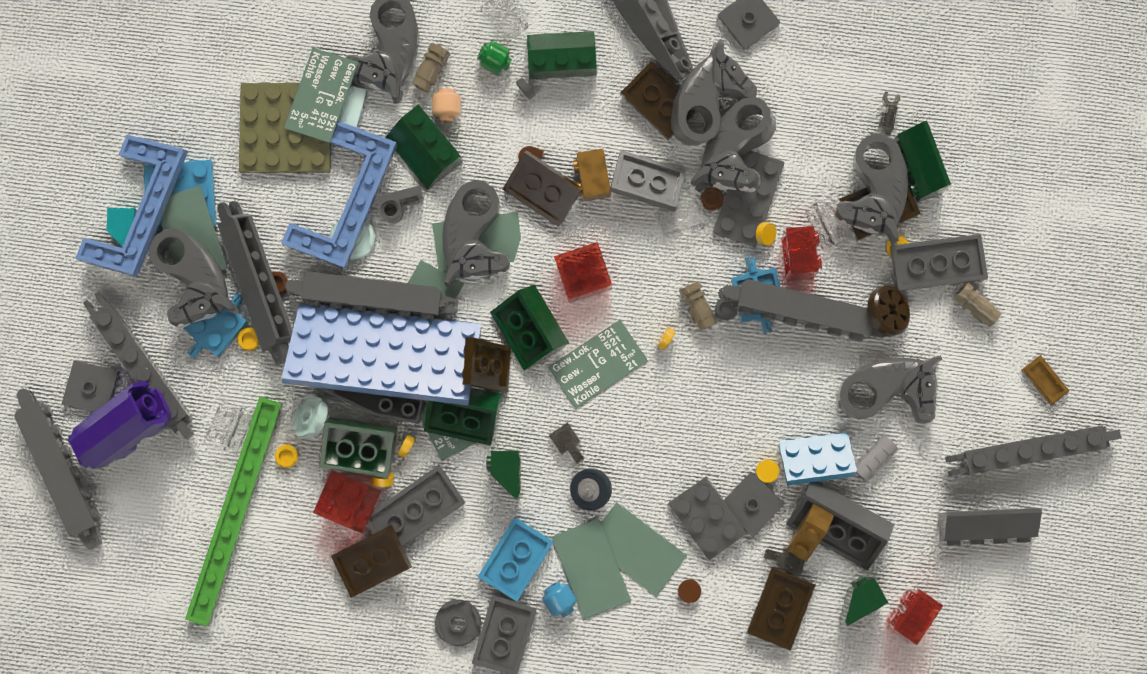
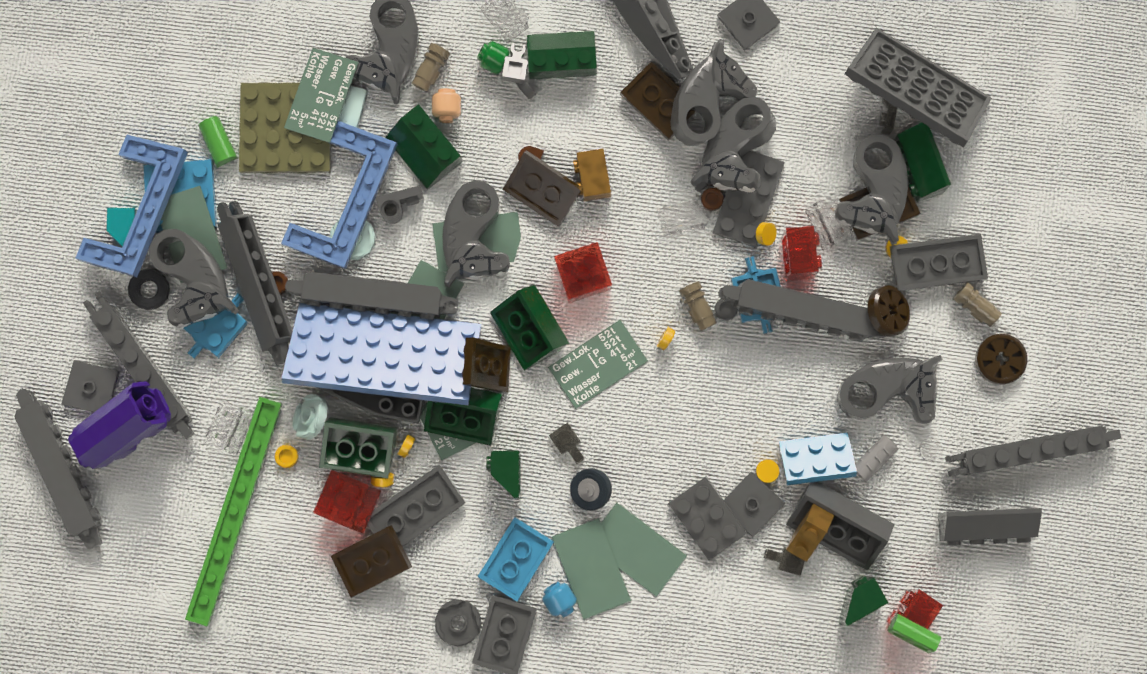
yellow tile [237,328,260,351] -> none
plate [609,150,686,212] -> none
reddish brown tile [678,579,701,603] -> none
dark brown plate [746,567,816,651] -> none
pearl gold tile [1021,355,1070,406] -> none
none -> black tyre [128,269,170,310]
none -> bright green brick [198,116,238,168]
none -> plate [502,43,528,84]
none -> dark grey plate [844,27,992,148]
none -> bright green brick [887,613,941,654]
none -> dark brown wheel [975,334,1028,385]

